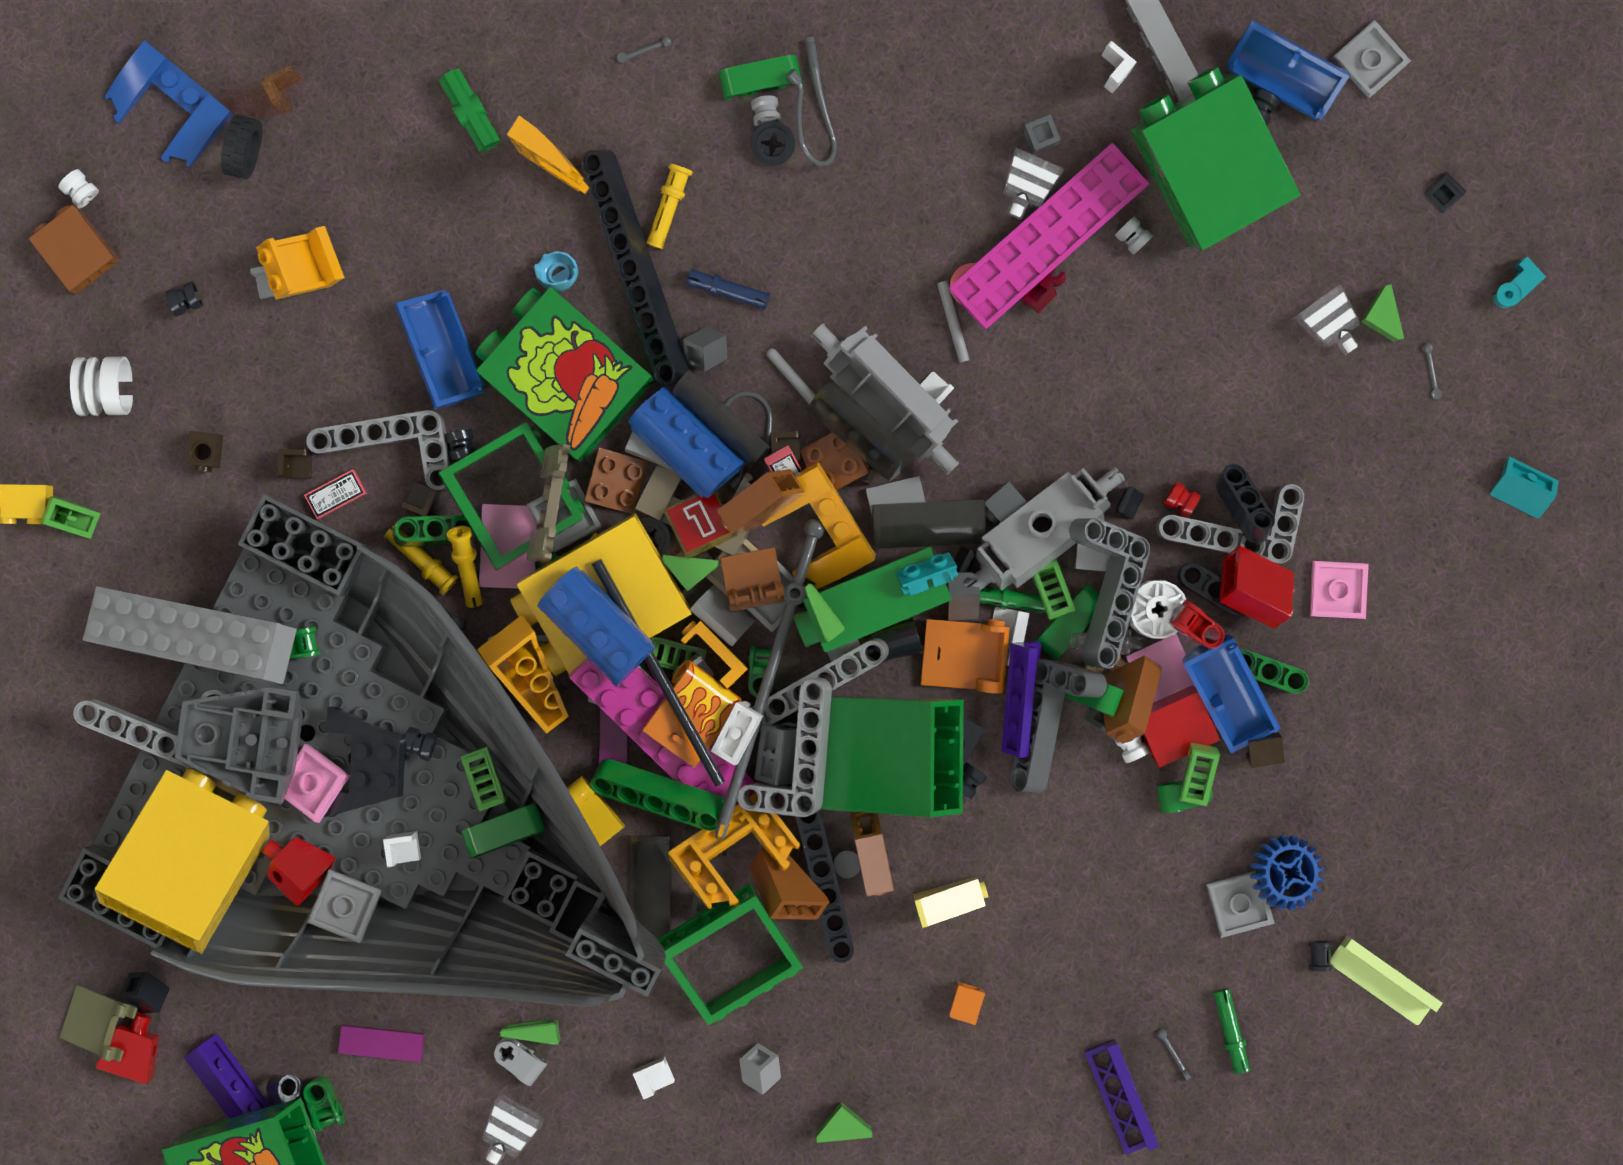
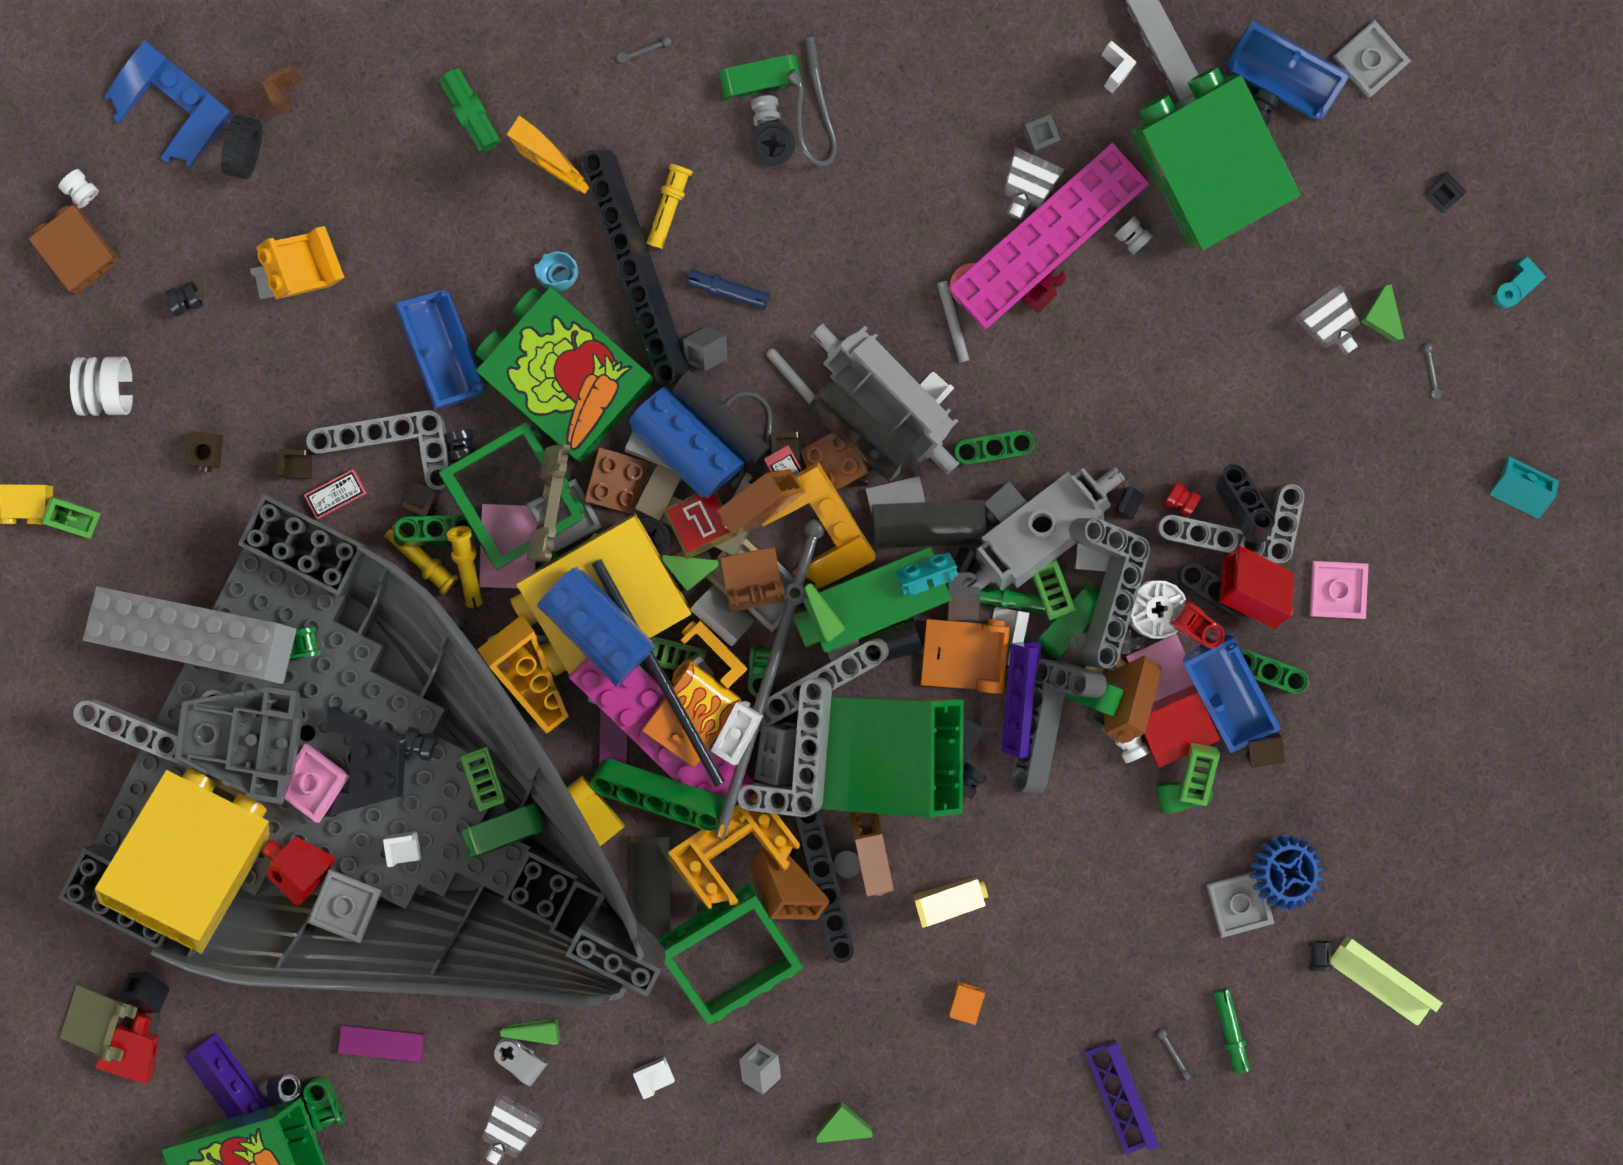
none -> green beam [954,430,1034,465]

